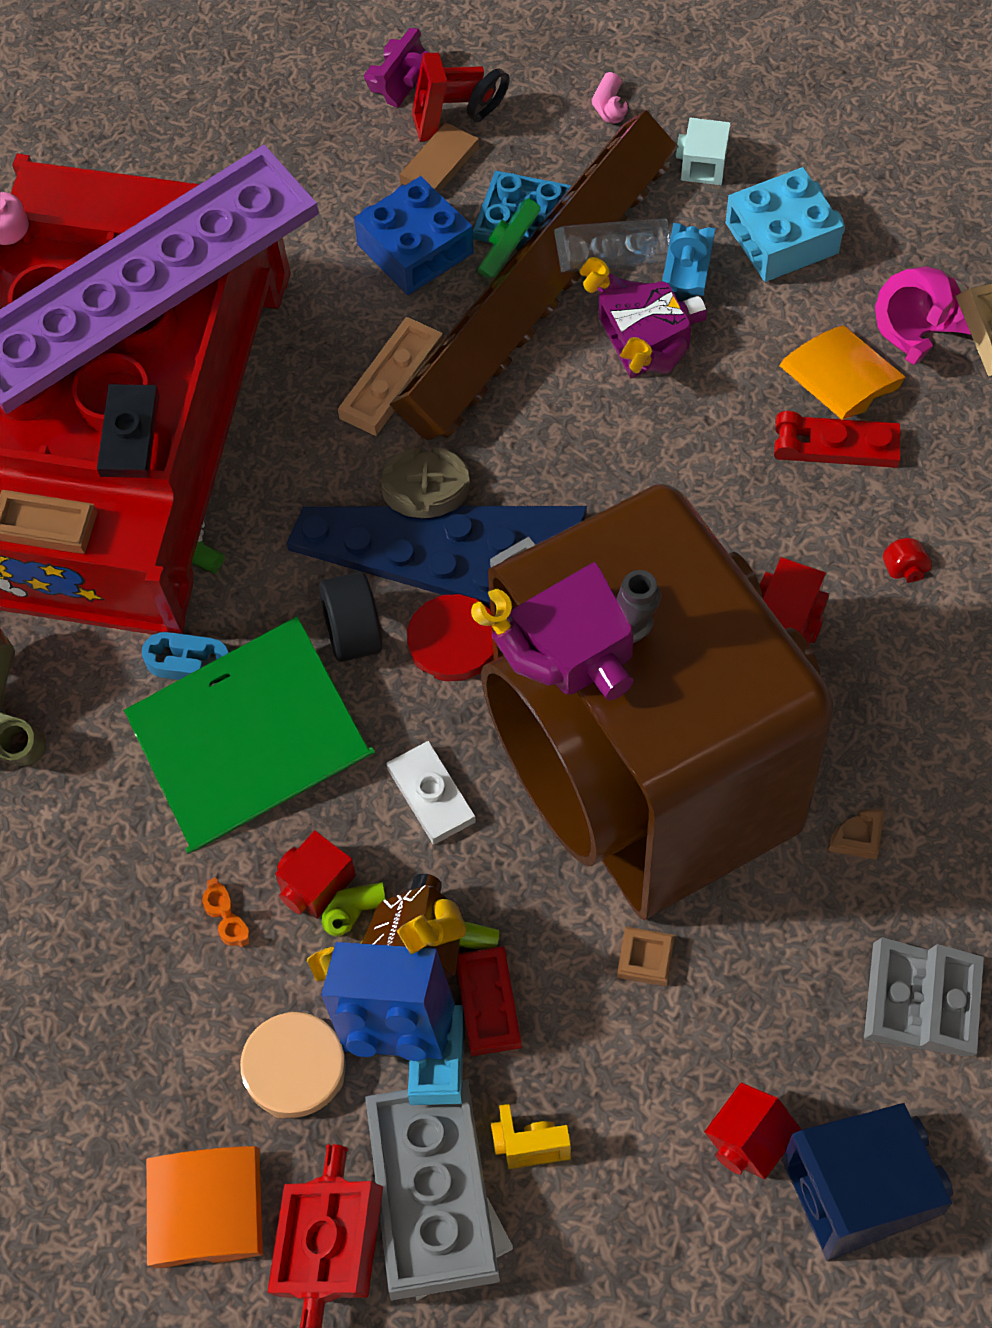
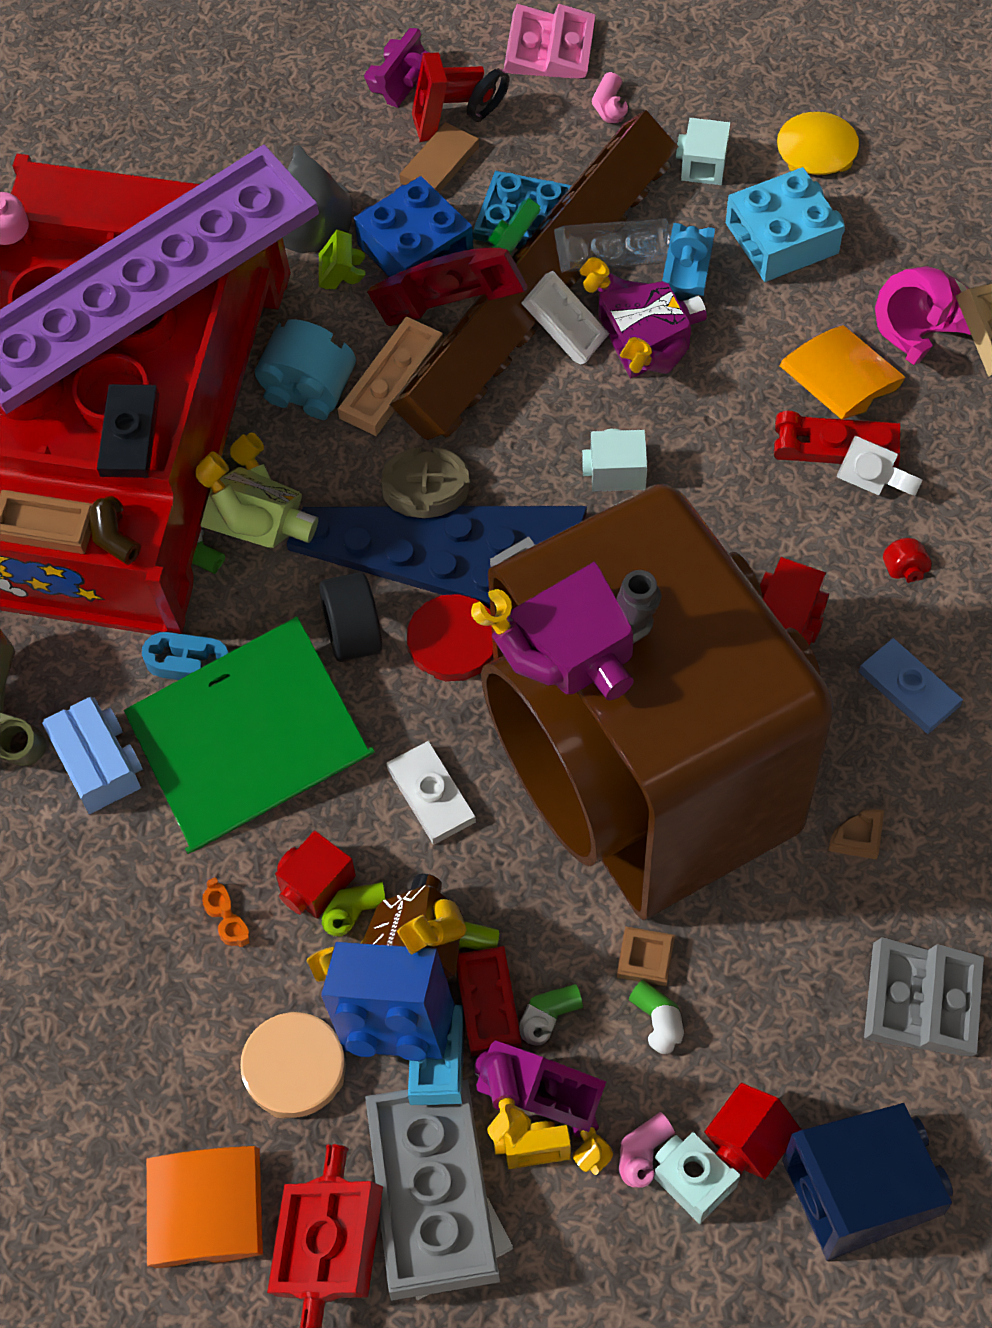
none -> light blue brick [42,697,143,814]
none -> dark brown arm [89,496,141,565]
none -> yellowish green torso [196,432,318,548]
none -> medium azure brick [255,319,356,420]
none -> dark grey piece [283,145,353,253]
none -> lime tile [319,229,365,289]
none -> dark red slope [367,248,528,326]
none -> magenta torso [475,1040,613,1175]
none -> bright pink slope [503,4,595,79]
none -> arm [519,984,583,1045]
none -> white plate [522,271,609,365]
none -> light aqua brick [582,429,647,492]
none -> bright pink arm [619,1112,675,1188]
none -> white arm [628,980,684,1054]
none -> light aqua brick [654,1132,740,1224]
none -> yellow dish [777,112,859,175]
none -> white plate [836,436,922,496]
none -> medium blue plate [859,638,963,734]

